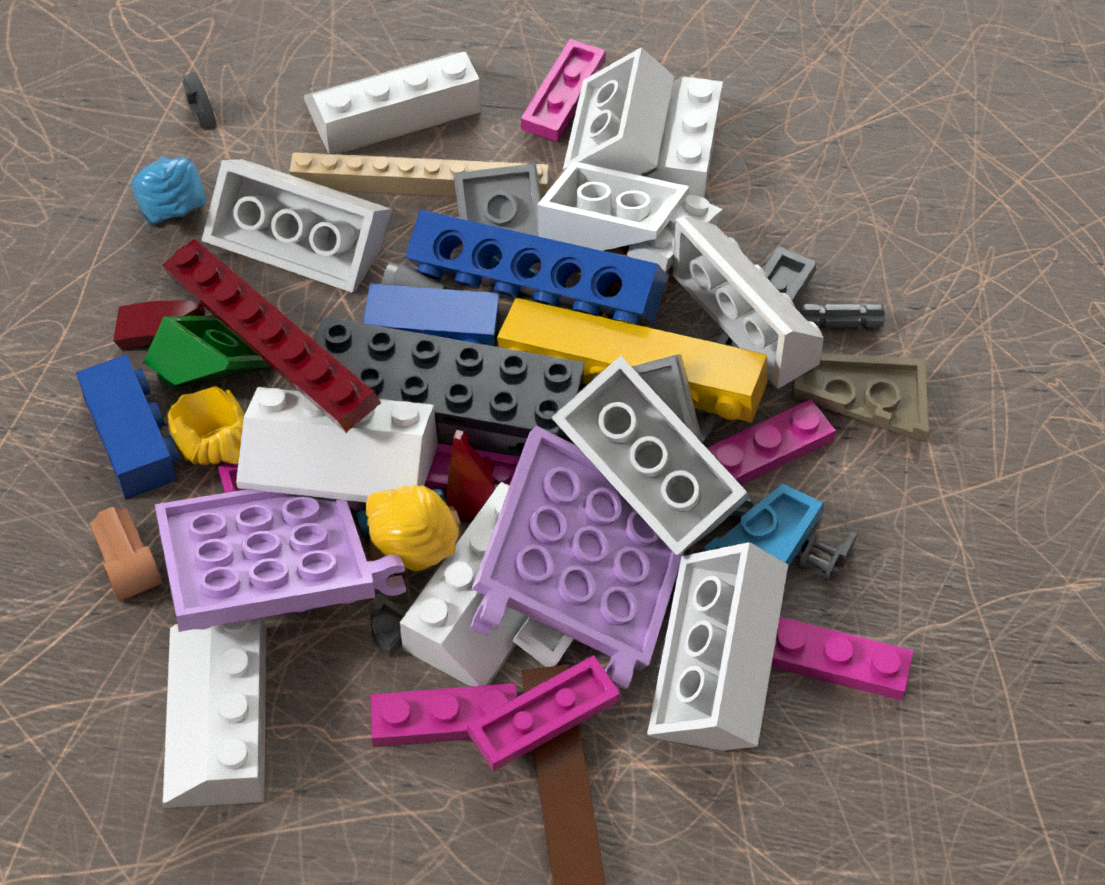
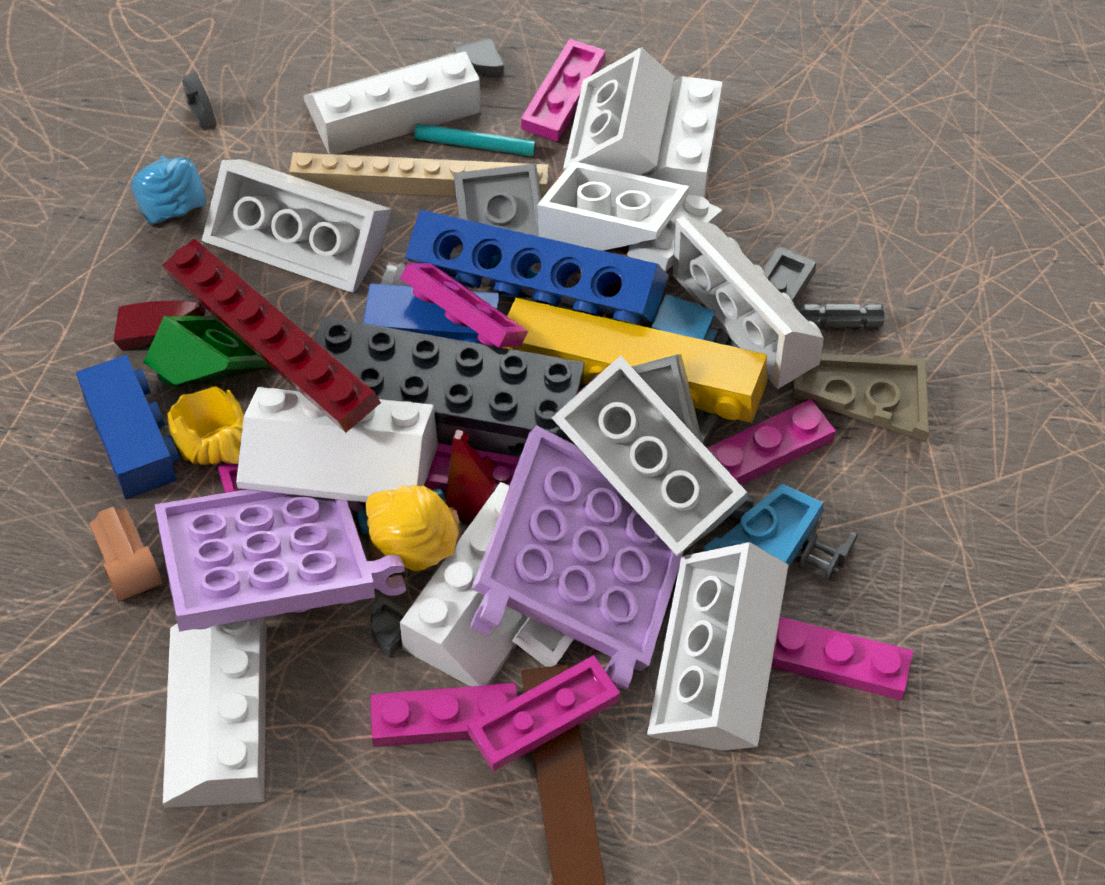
none -> dark pink plate [400,263,528,348]
none -> teal bar [415,124,536,157]
none -> tile [454,38,504,76]
none -> dark azure brick [652,294,718,342]

